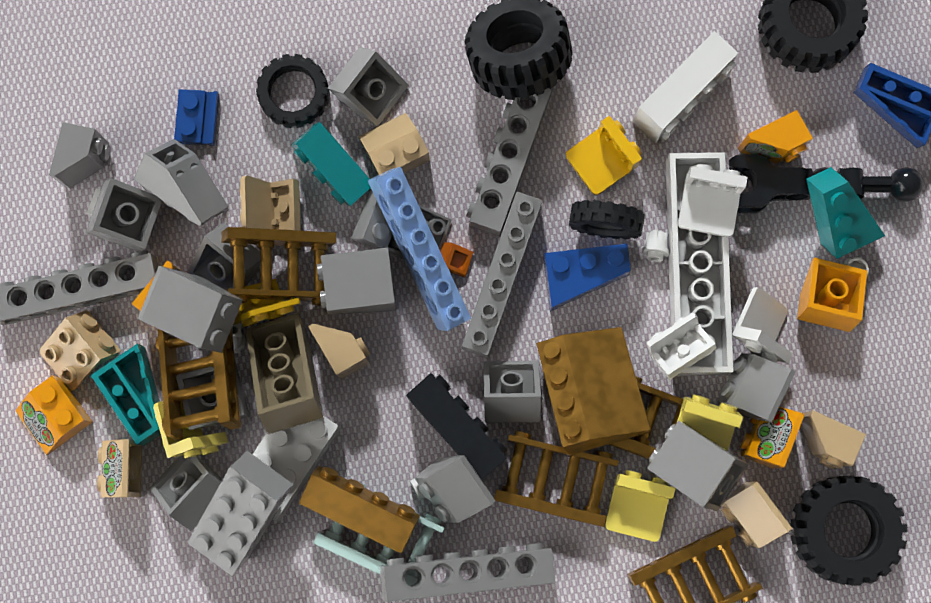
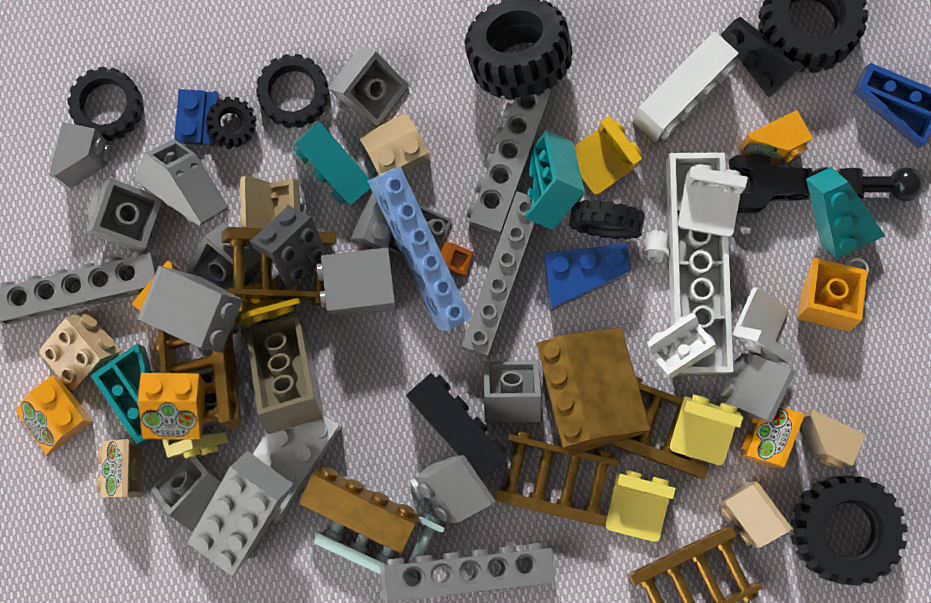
tan slope [308,324,371,380] -> none
light grey slope [647,421,749,511] -> none
none -> black tyre [67,67,144,141]
none -> light orange slope [138,373,207,440]
none -> black tyre [205,96,256,149]
none -> dark grey bracket [250,205,327,289]
none -> teal wedge [526,129,585,230]
none -> black wing [721,17,804,98]

